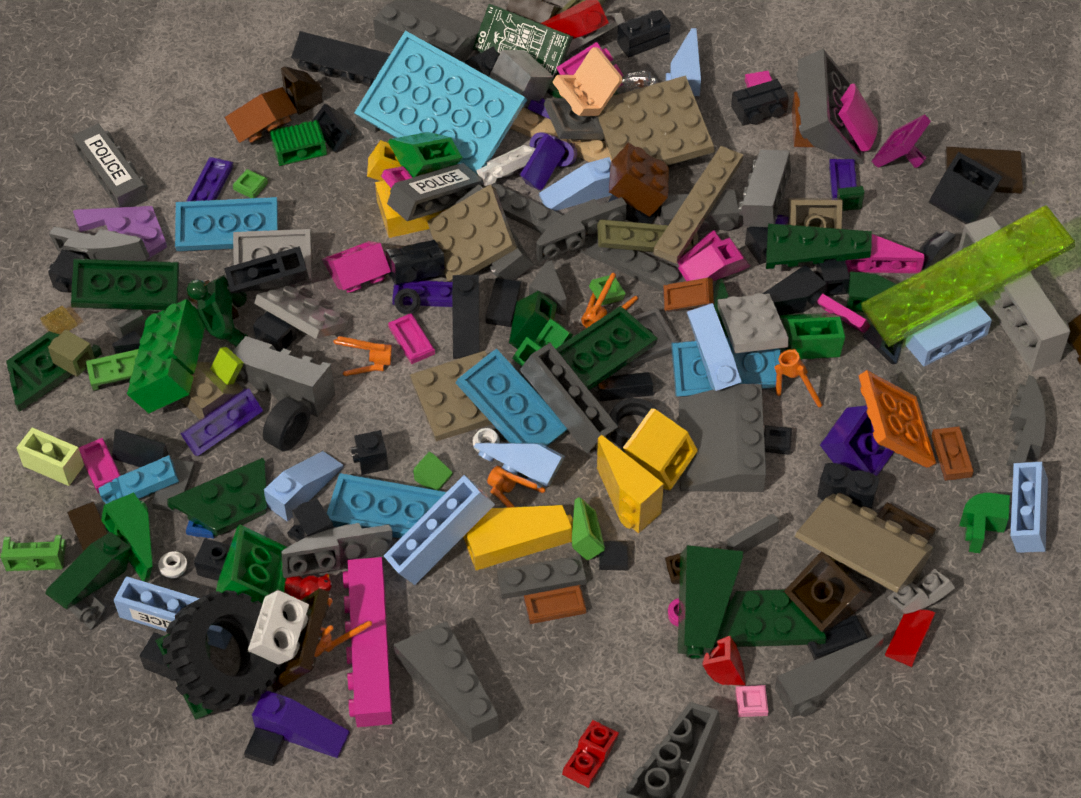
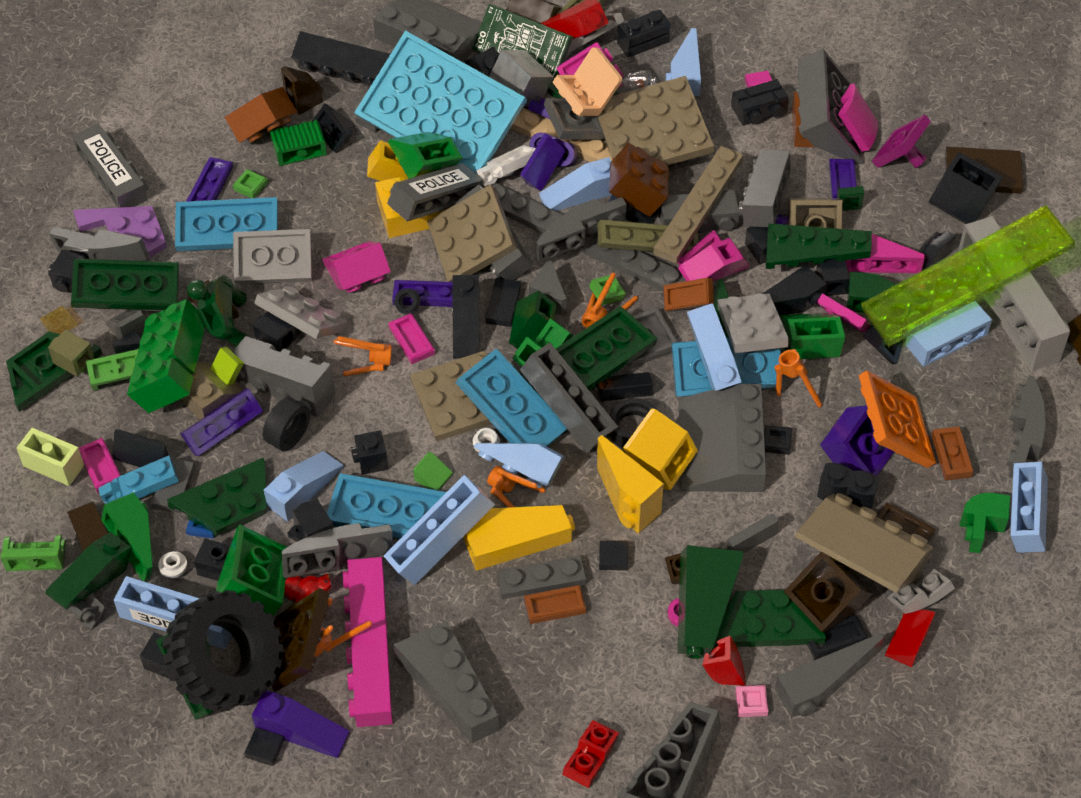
black slope [224,246,310,294] -> none
white brick [248,590,309,665] -> none
dark pink tile [381,166,413,188] -> none
black brick [386,240,445,285] -> none
bright green slope [572,497,605,560] -> none

